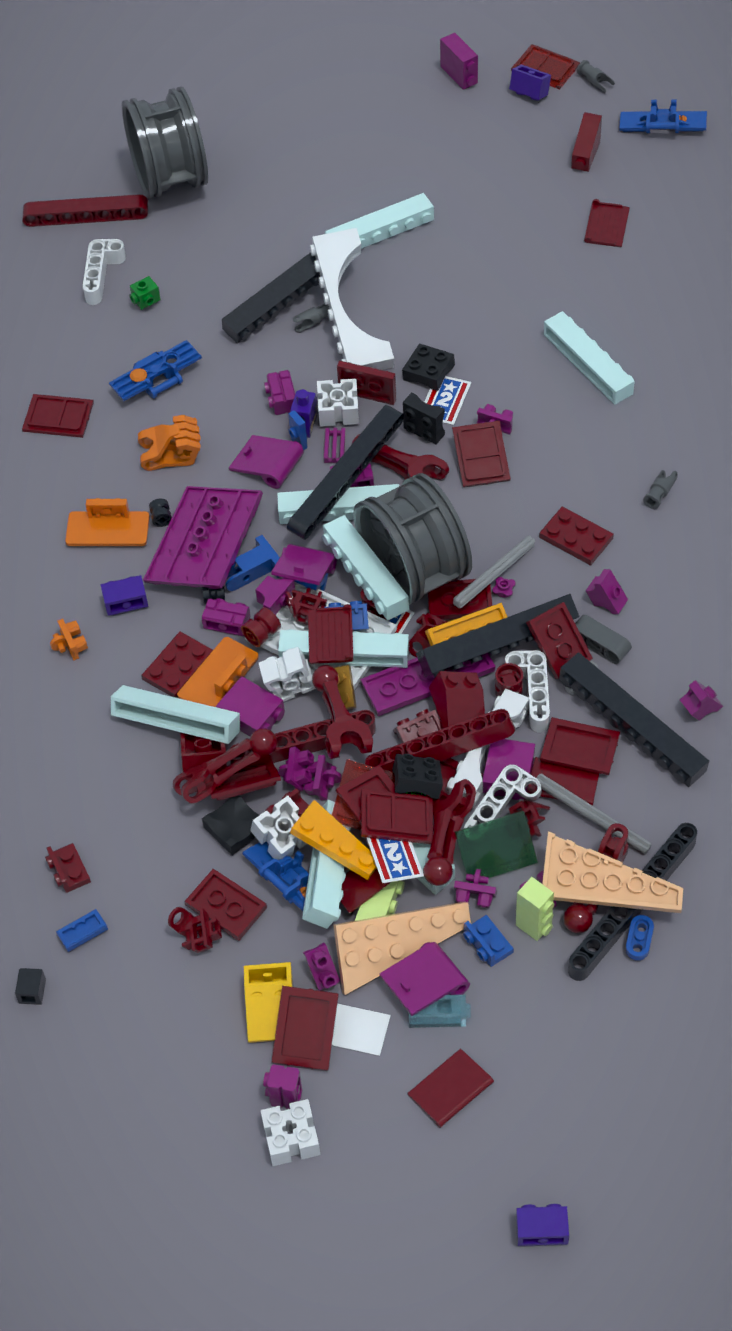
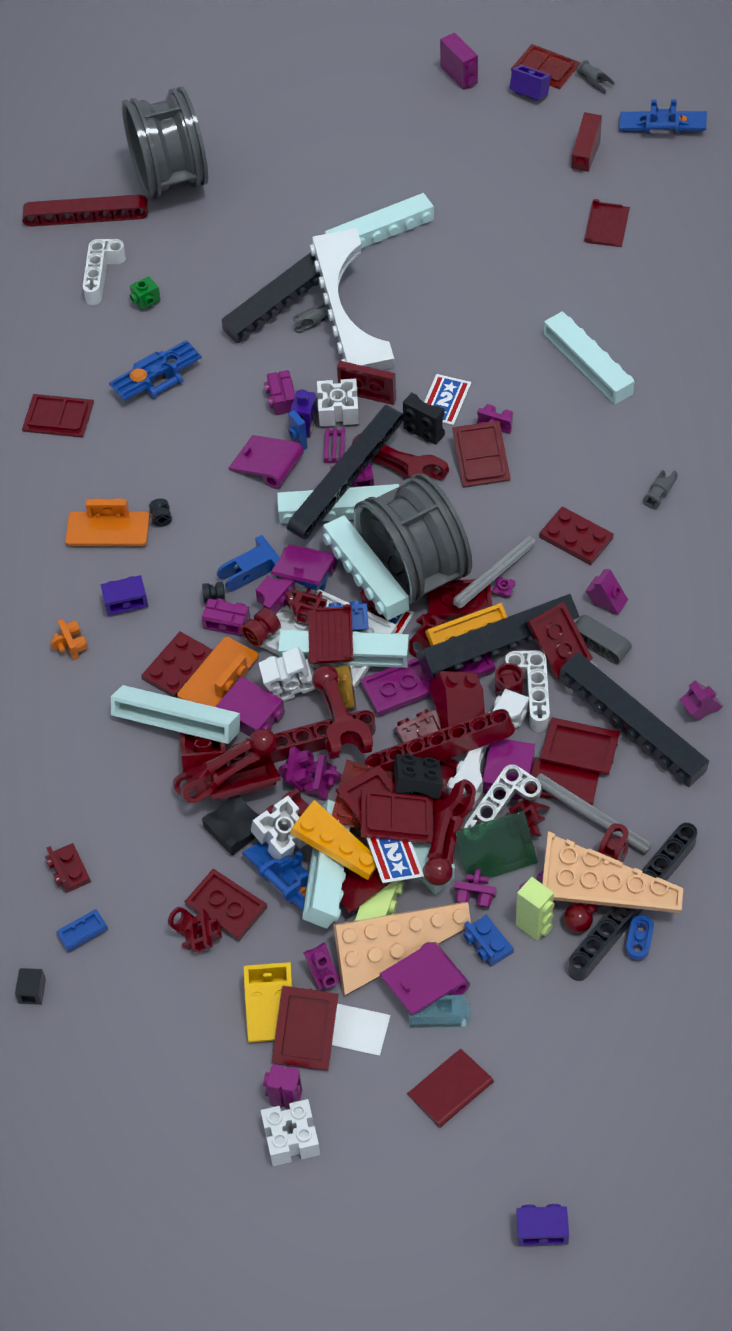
orange piece [138,415,201,471] -> none
magenta piece [143,486,263,589] -> none
black brick [402,343,455,391] -> none

